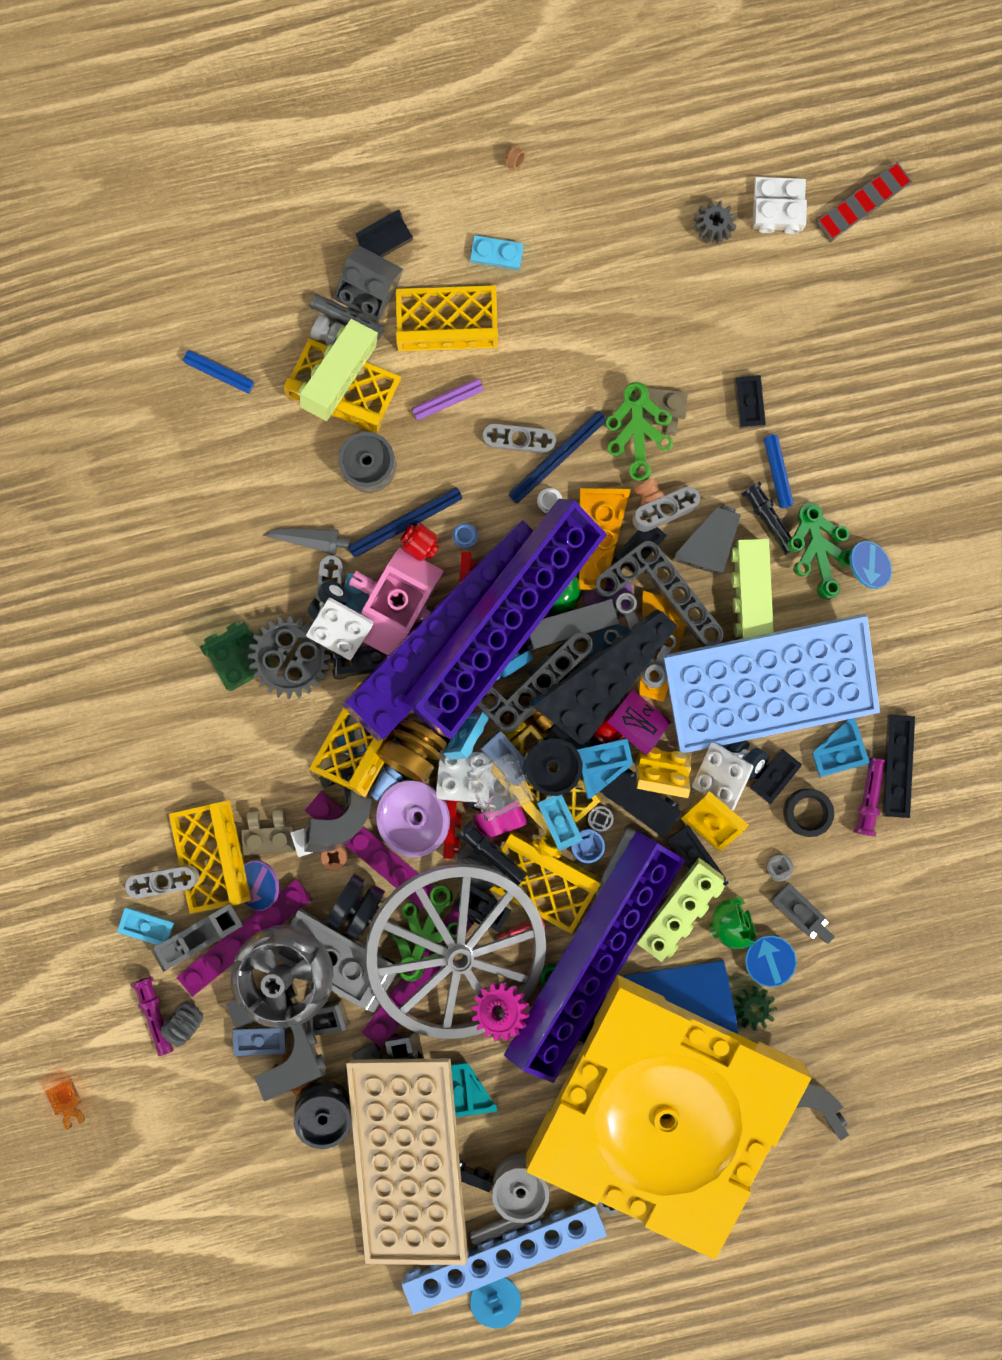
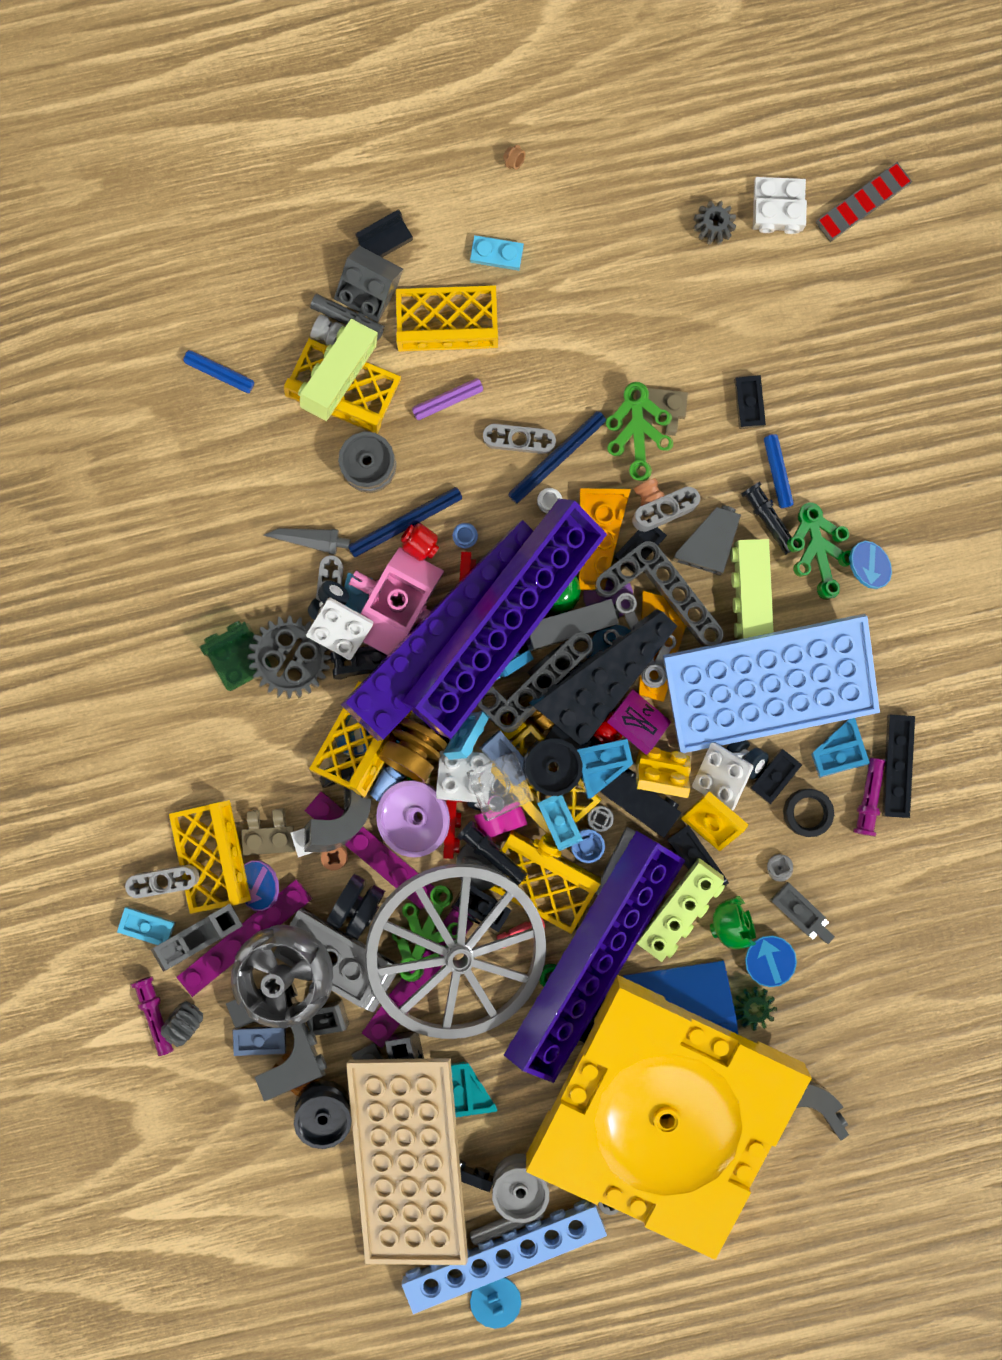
clear orange plate [45,1079,85,1130] -> none
dark pink gear [471,982,530,1041] -> none

